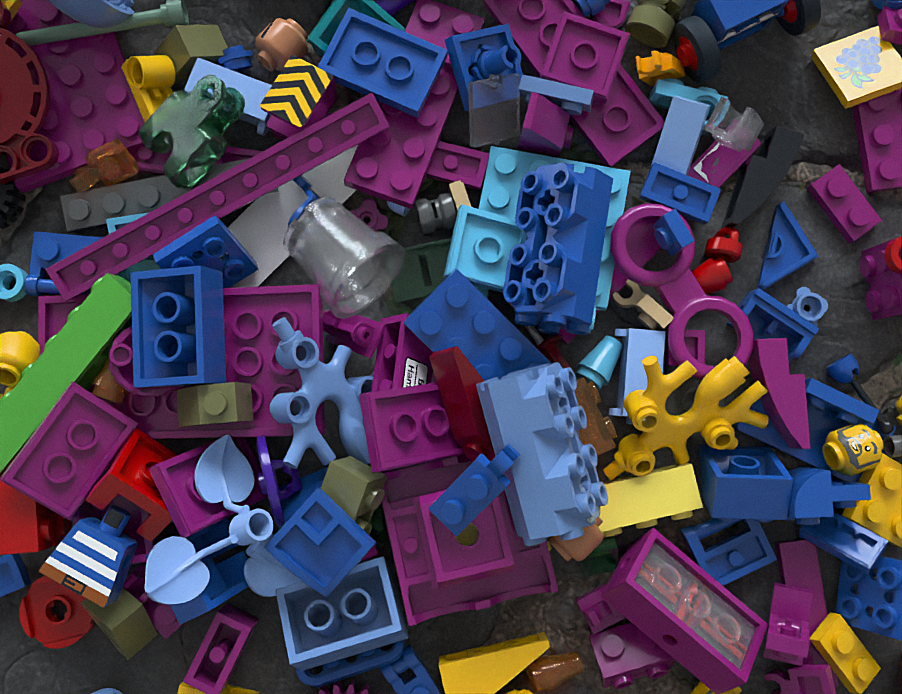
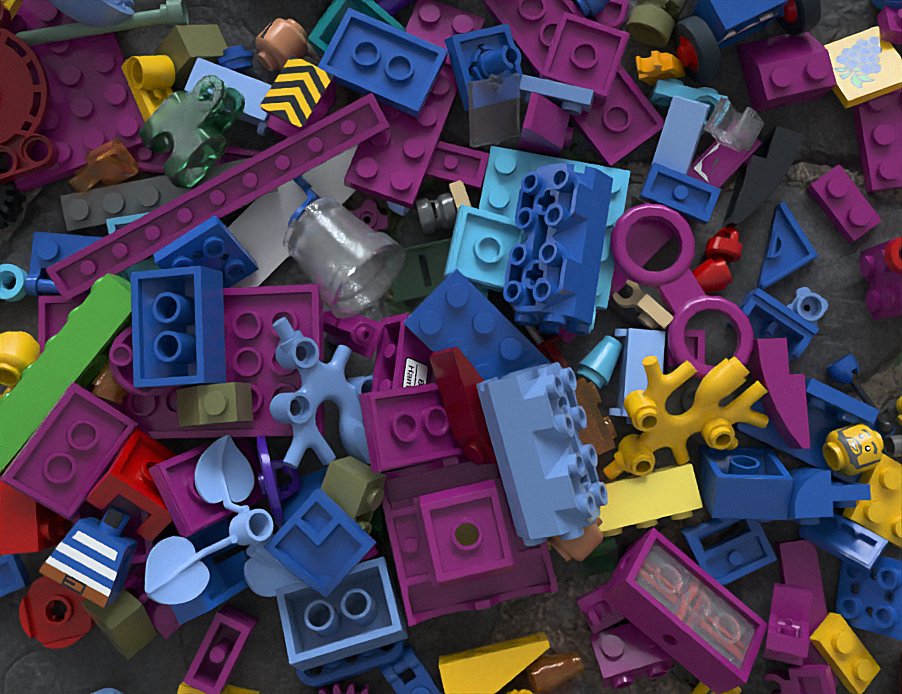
blue plate [428,443,520,537] -> none
blue plate [653,208,695,257] -> none
none -> magenta slope [737,32,837,113]

